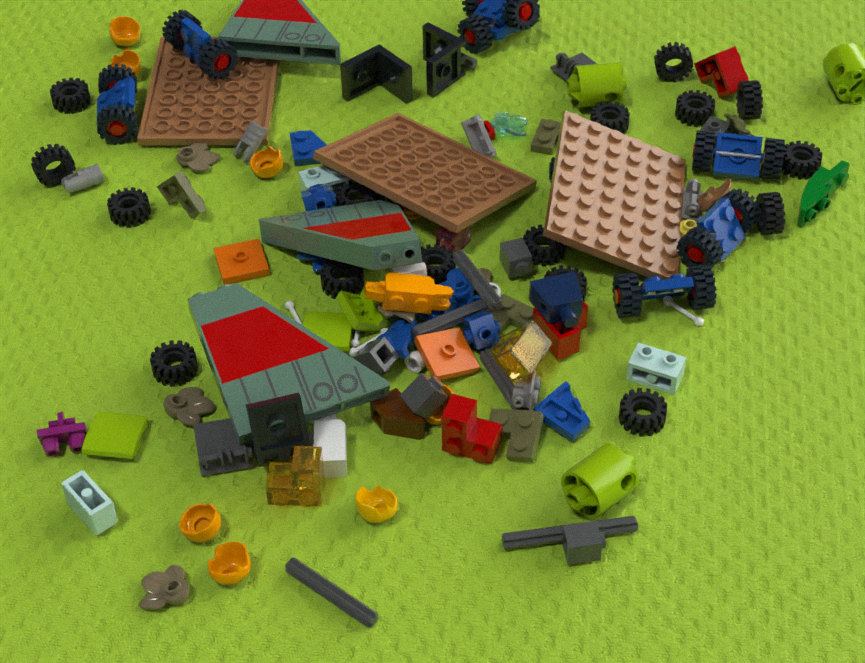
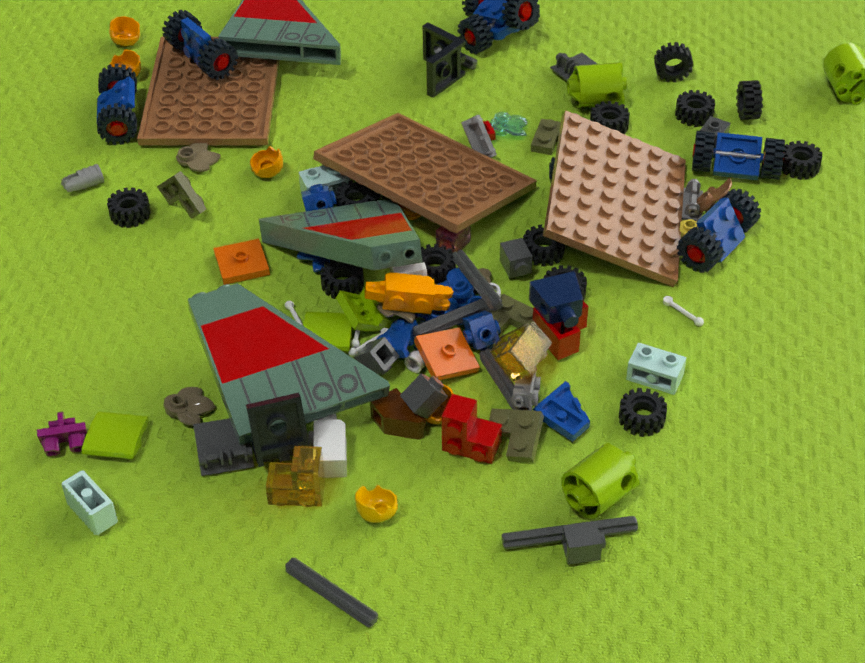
black tyre [31,144,76,187] -> none
black tyre [50,78,91,114] -> none
dark tan plate [138,565,190,610] -> none
black tyre [150,340,198,387] -> none
light orange hair [178,503,221,543] -> none
light orange hair [208,542,251,585] -> none
light grey hinge [233,120,268,164] -> none
blue wing [290,130,327,167] -> none
black bracket [340,44,413,104] -> none
black plate [612,265,717,318] -> none
red brick [694,46,749,98] -> none
olive plate [724,114,754,136] -> none
black tyre [755,192,785,235] -> none
green slope [797,160,850,228] -> none

